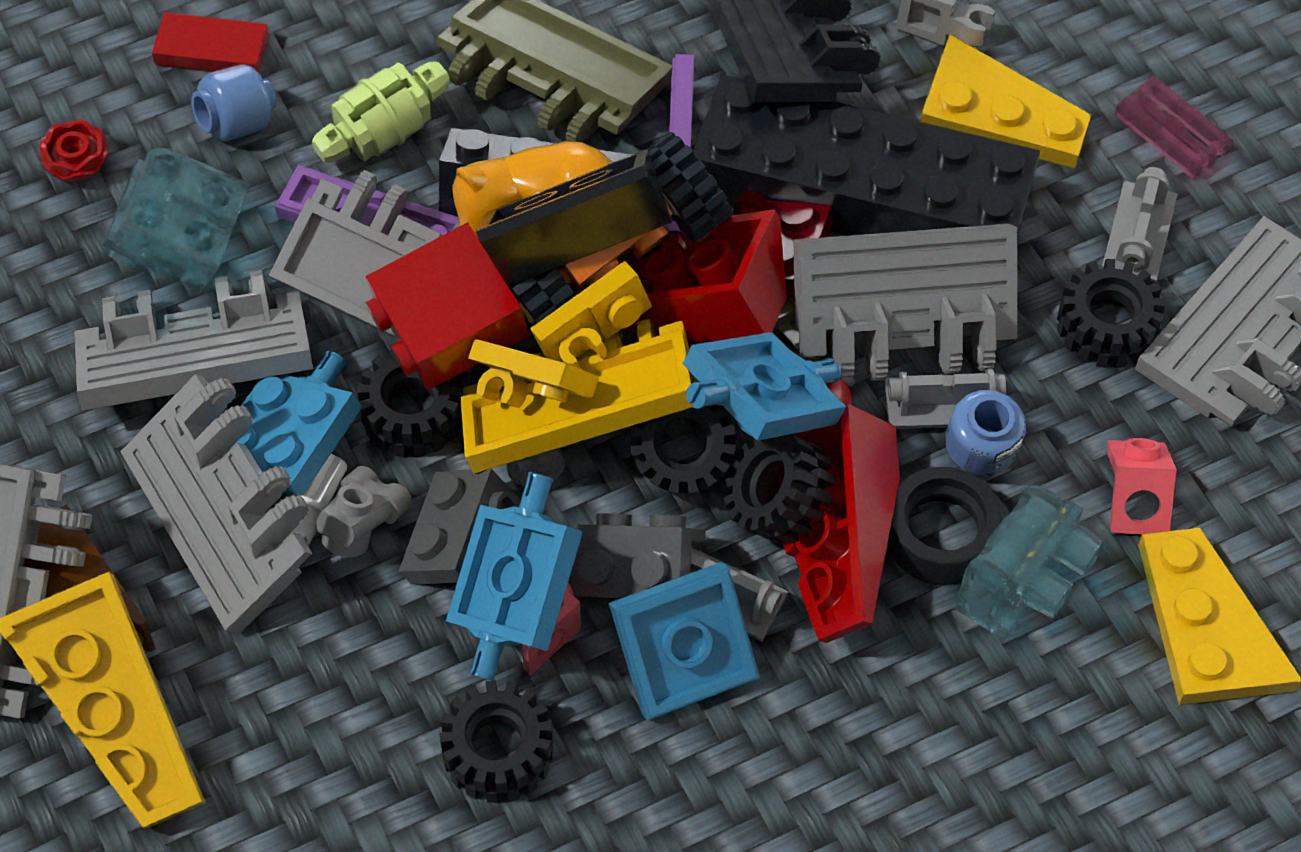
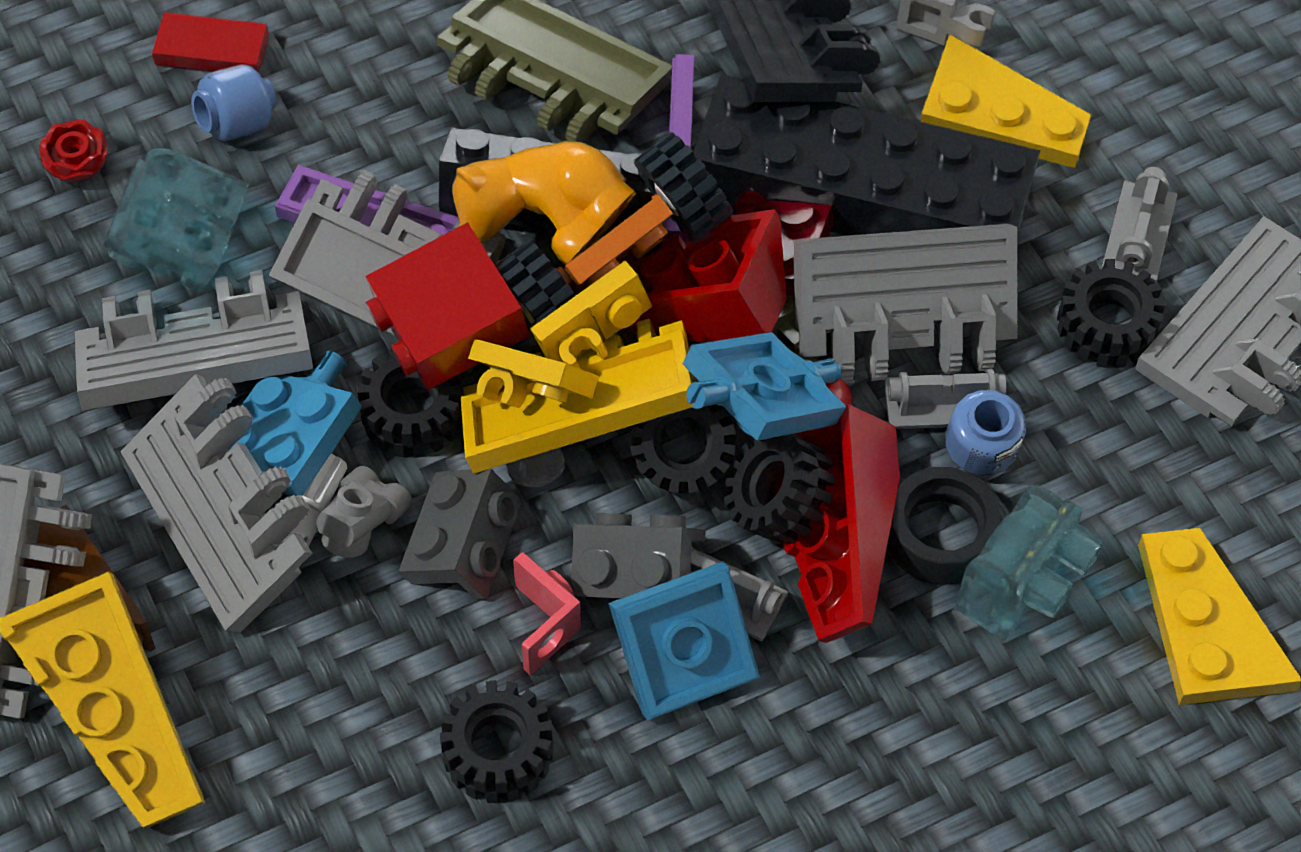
yellowish green piece [312,61,450,163] -> none
dark azure plate [446,472,583,681] -> none
slope [476,149,672,287] -> none
coral bracket [1106,438,1177,534] -> none
clear pink tile [1115,76,1233,180] -> none

